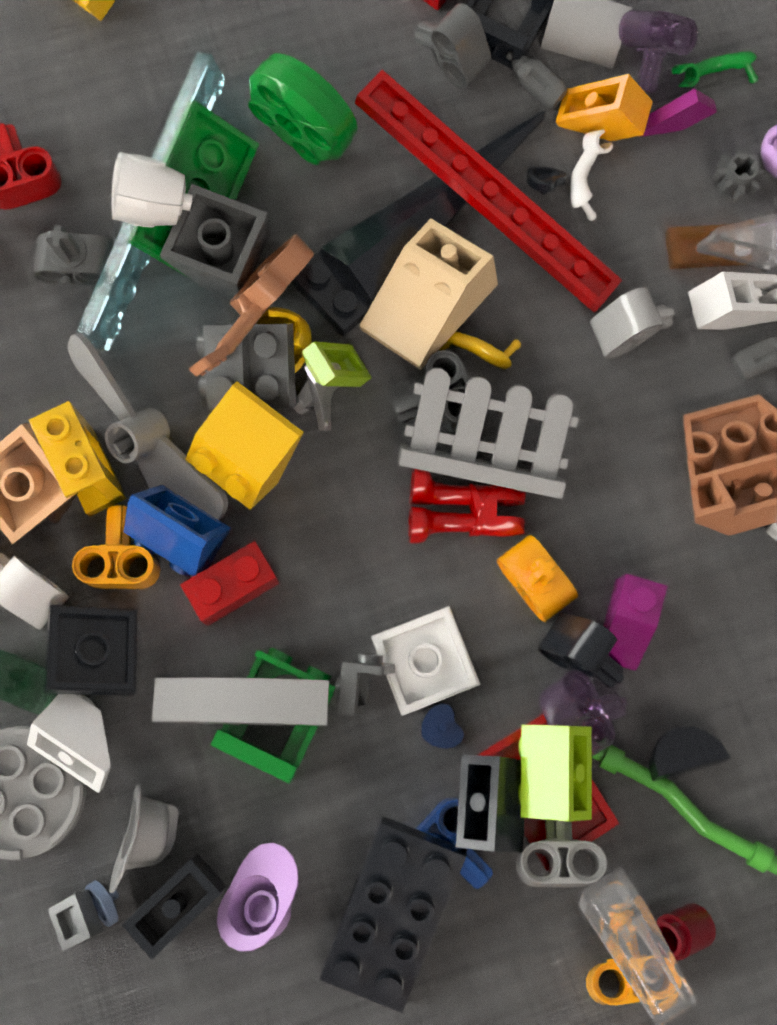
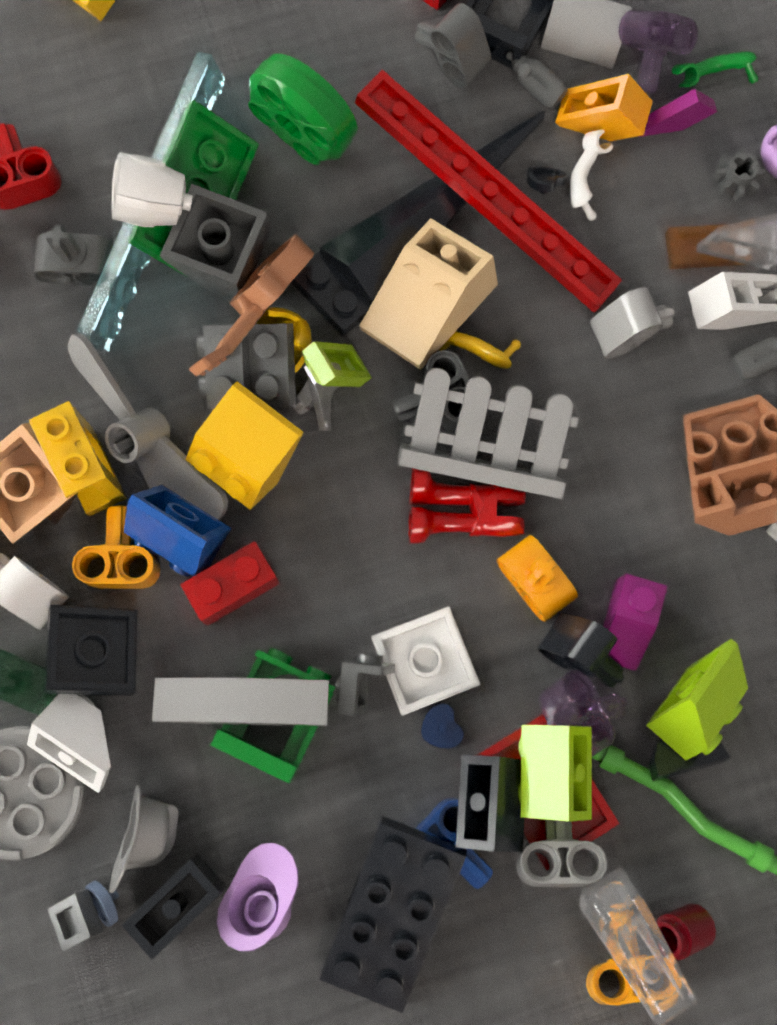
none -> lime slope [646,639,748,760]

